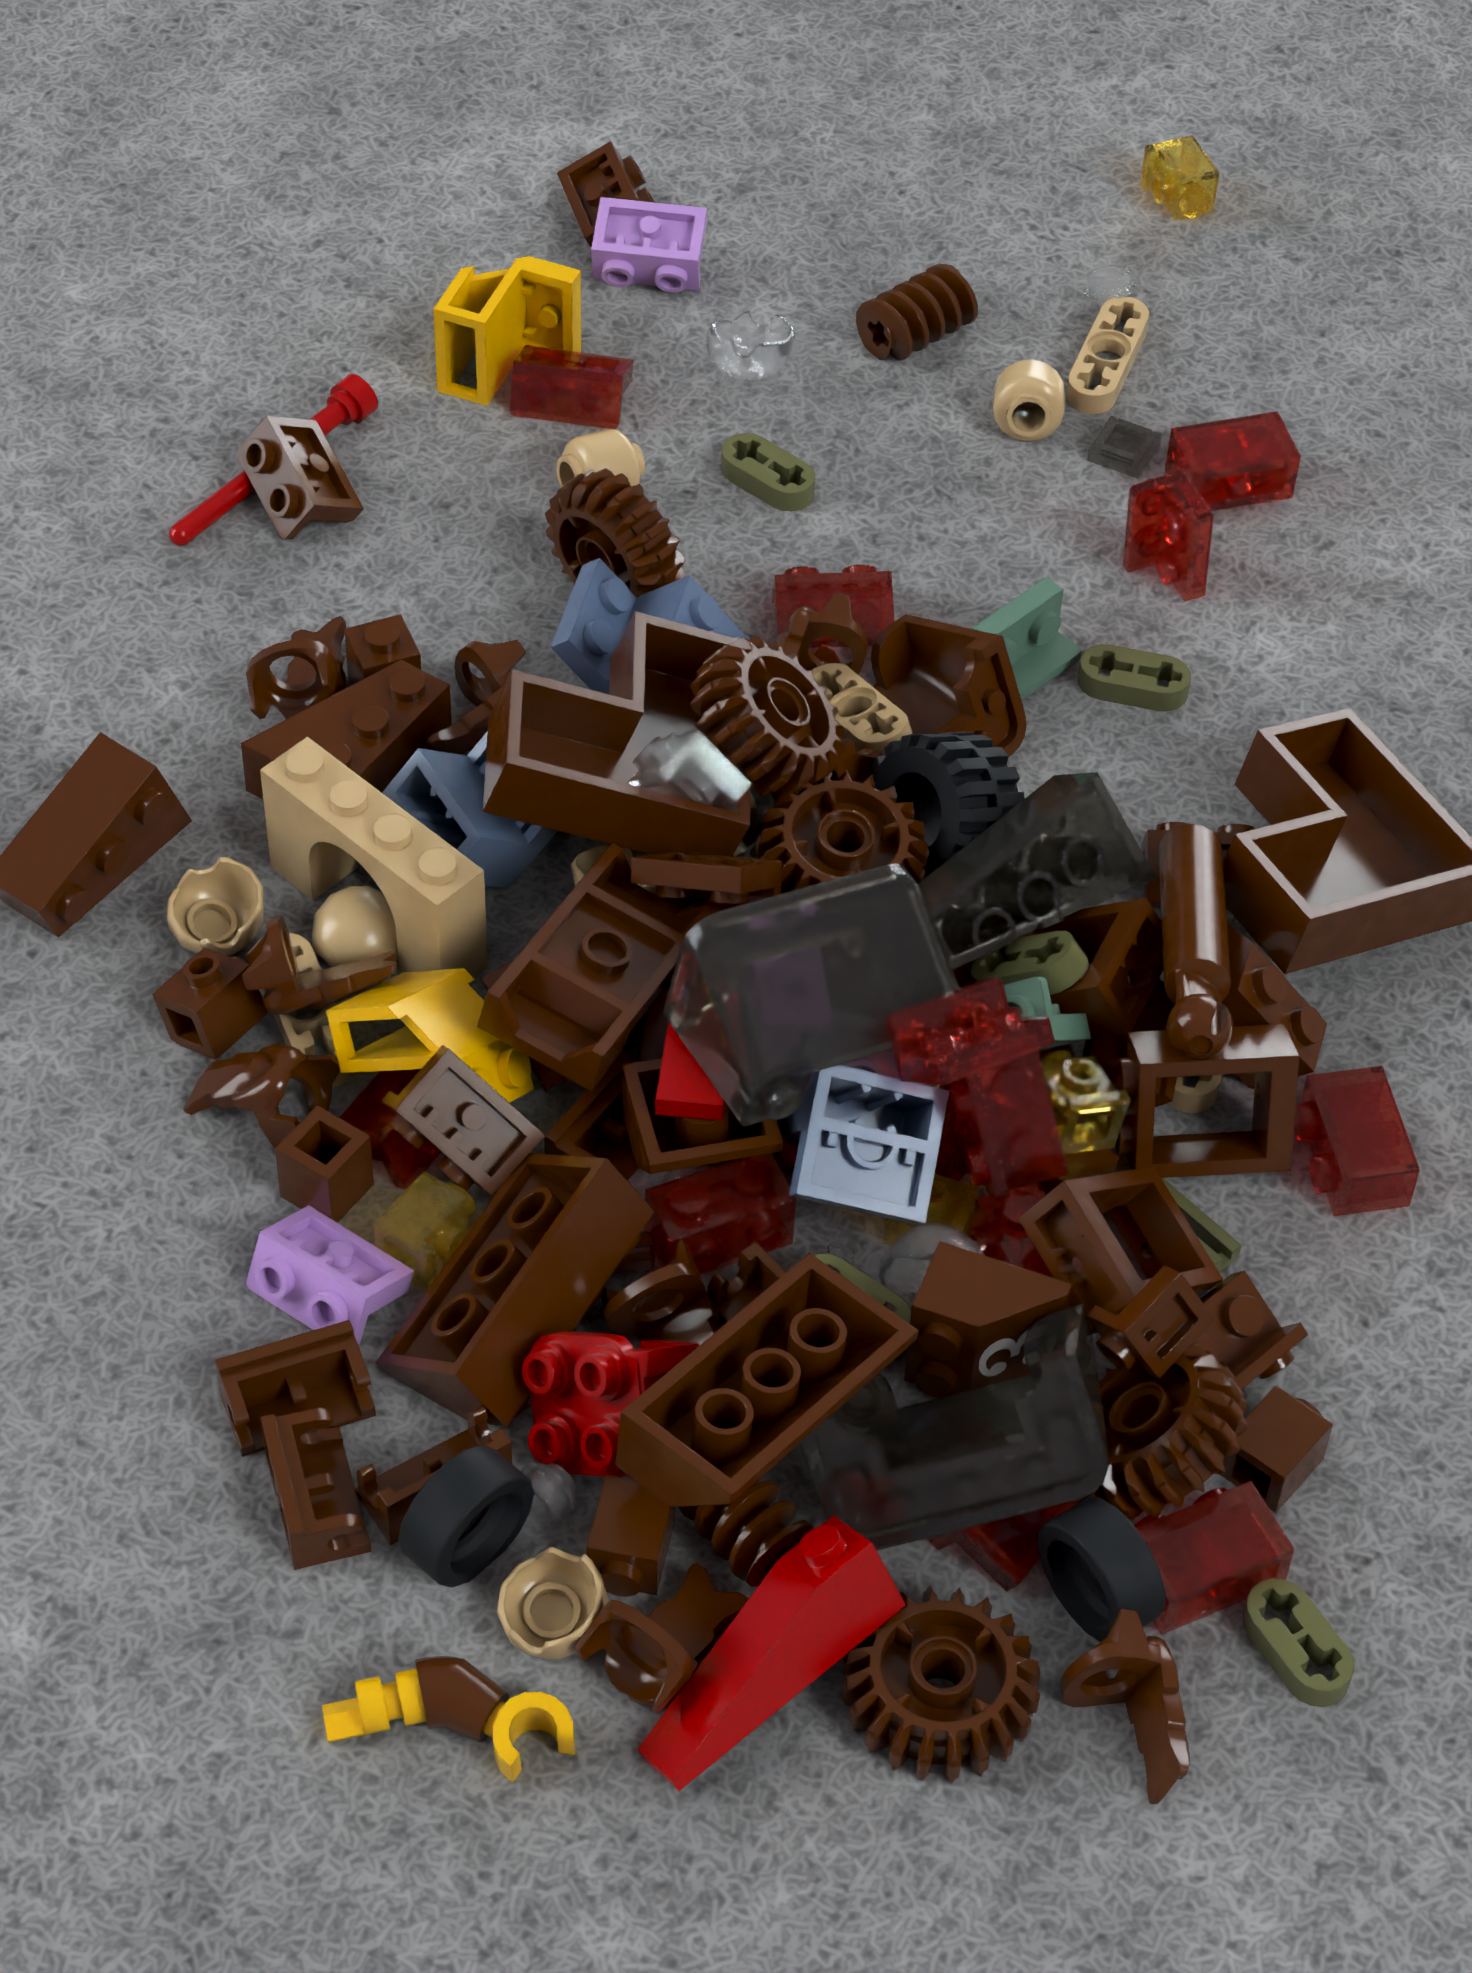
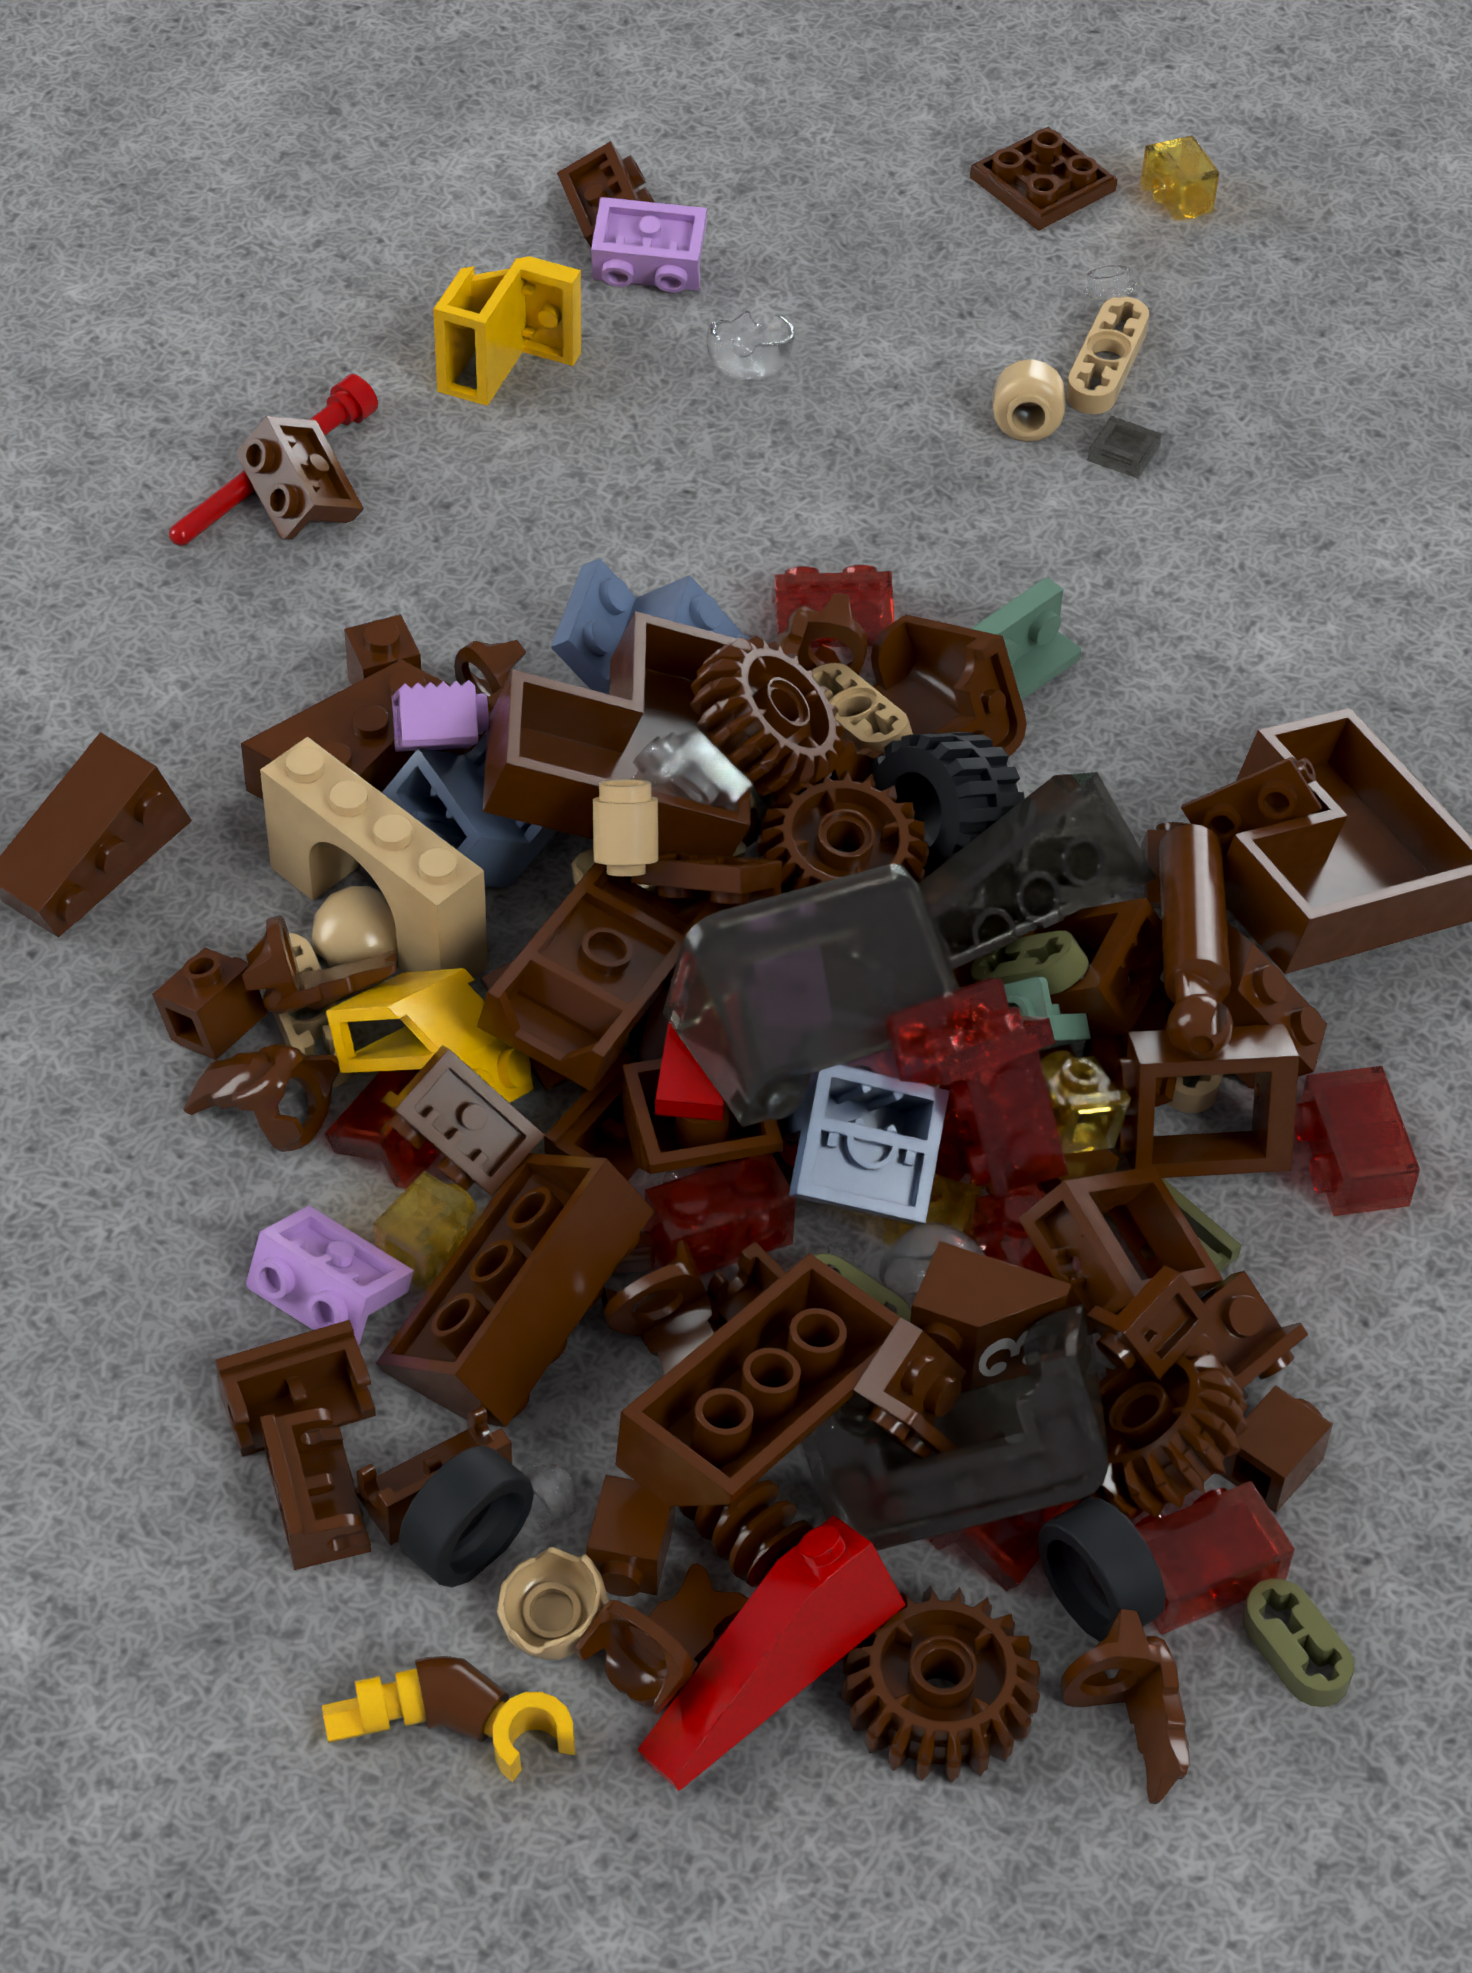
tan hair [167,857,264,956] -> none
reddish brown hair [246,616,346,719] -> none
reddish brown brick [275,1105,374,1223] -> none
clear red bracket [510,345,634,429] -> none
red piece [522,1331,699,1477] -> none
reddish brown gear [545,468,686,598] -> none
tan head [556,429,645,487] -> none
olive beam [721,433,816,512] -> none
reddish brown piece [856,263,978,361] -> none
olive beam [1078,644,1191,711] -> none
clear red bracket [1123,470,1214,602] -> none
clear red brick [1165,411,1301,515] -> none
none -> lavender brick [392,680,489,752]
none -> tan brick [593,780,659,876]
none -> reddish brown bracket [853,1317,966,1462]
none -> reddish brown tile [970,126,1118,231]
none -> reddish brown hinge [1181,757,1322,852]

